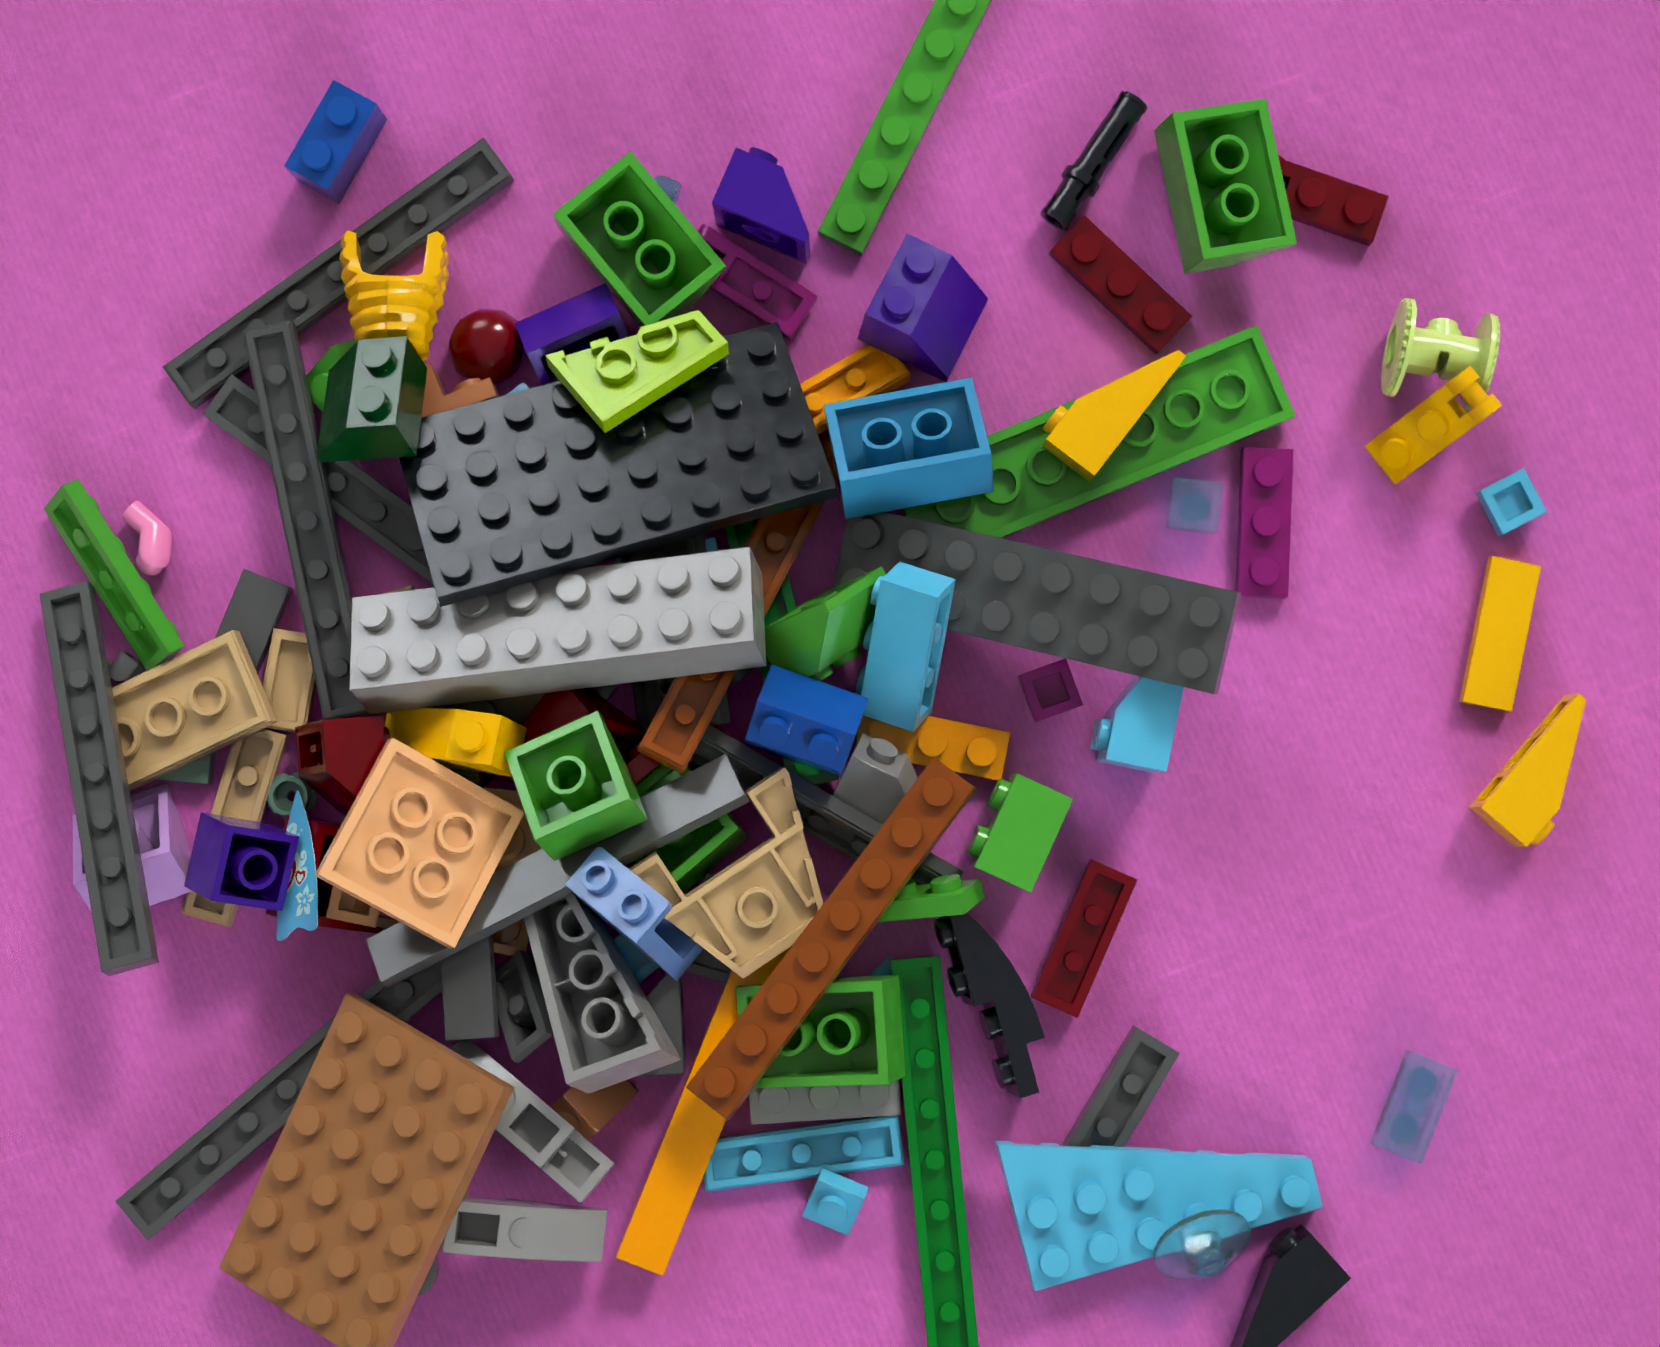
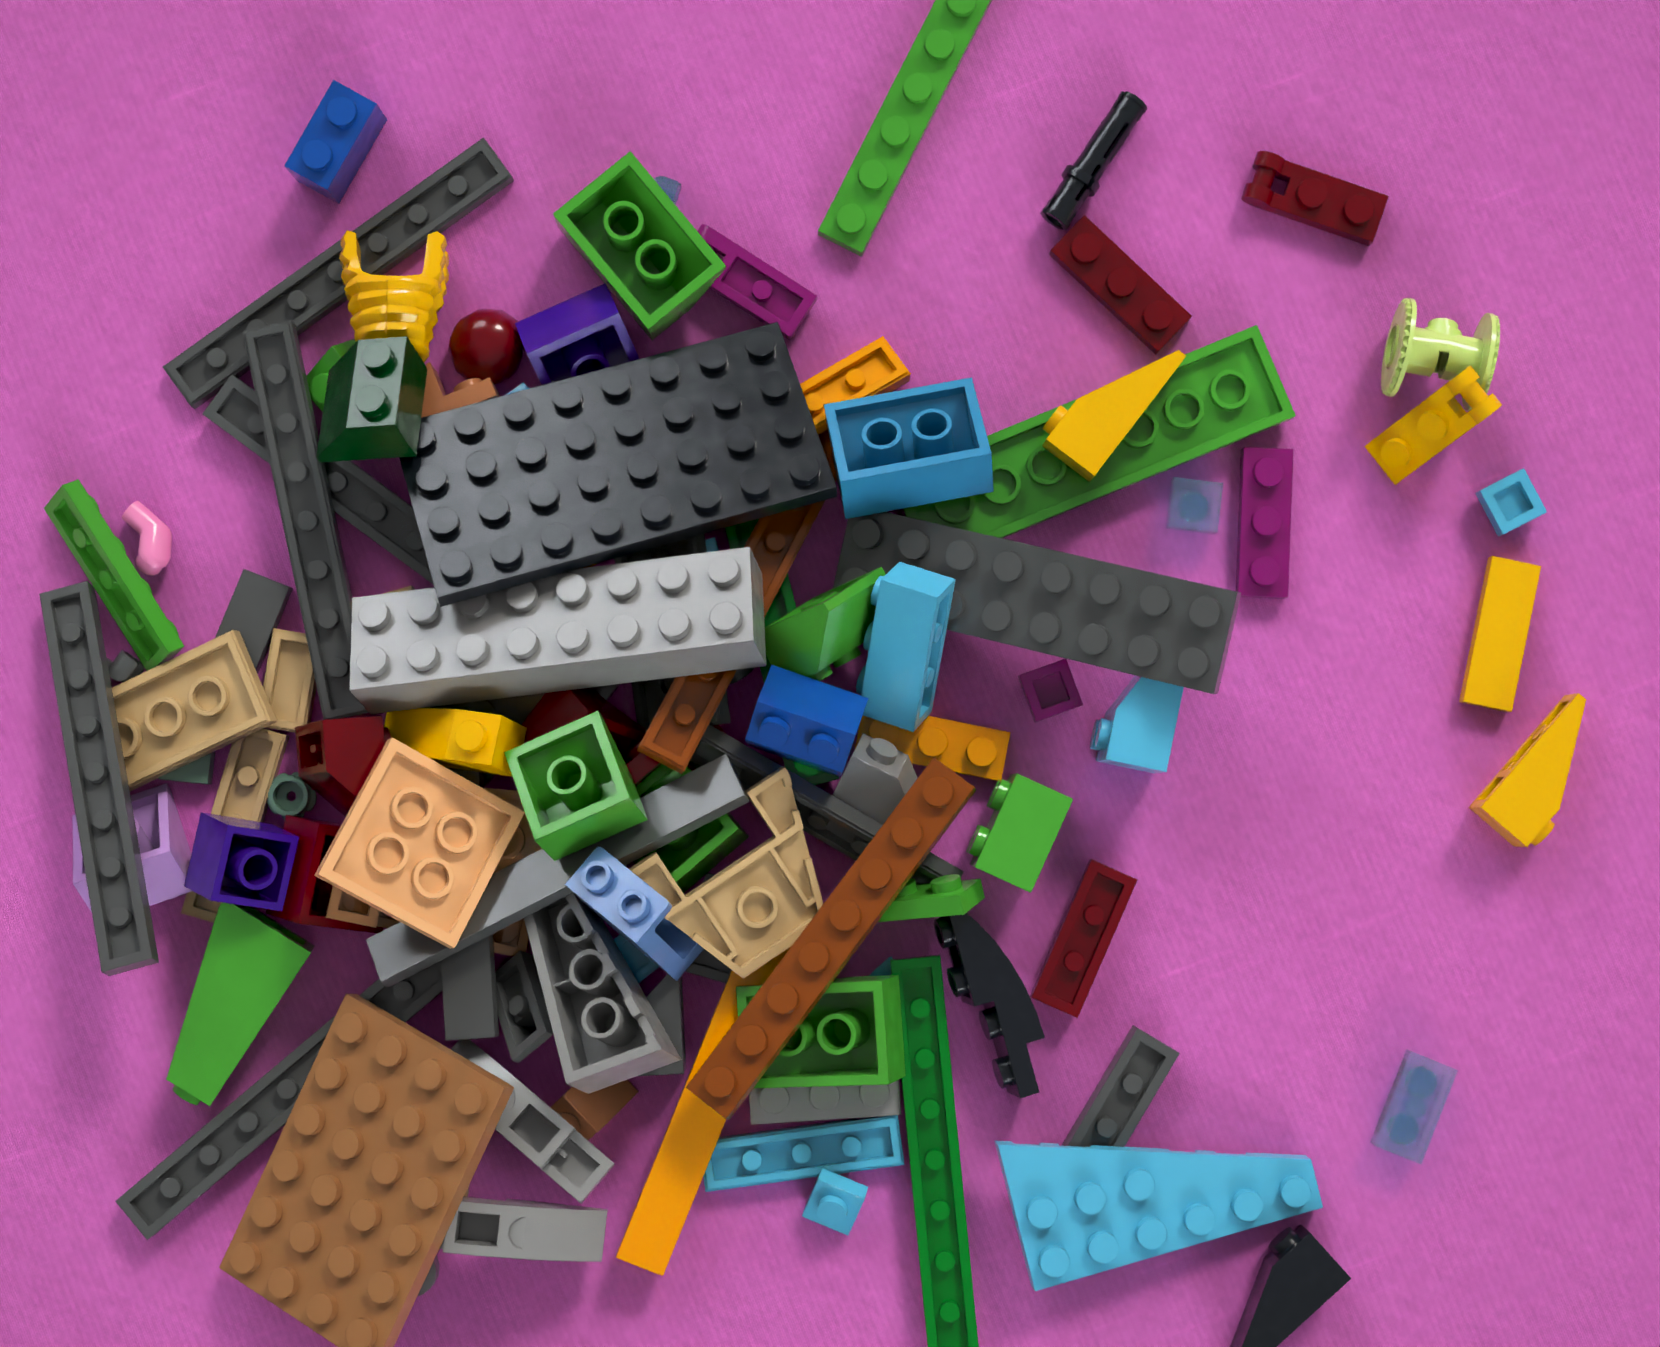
medium azure sticker [276,790,318,941] -> none
lime wing [545,310,729,433] -> none
dark purple slope [712,147,810,264] -> none
dark purple slope [857,233,988,382] -> none
clear light blue dish [1153,1210,1251,1280] -> none
bright green slope [1154,98,1297,274] -> none
none -> bright green slope [166,903,315,1106]

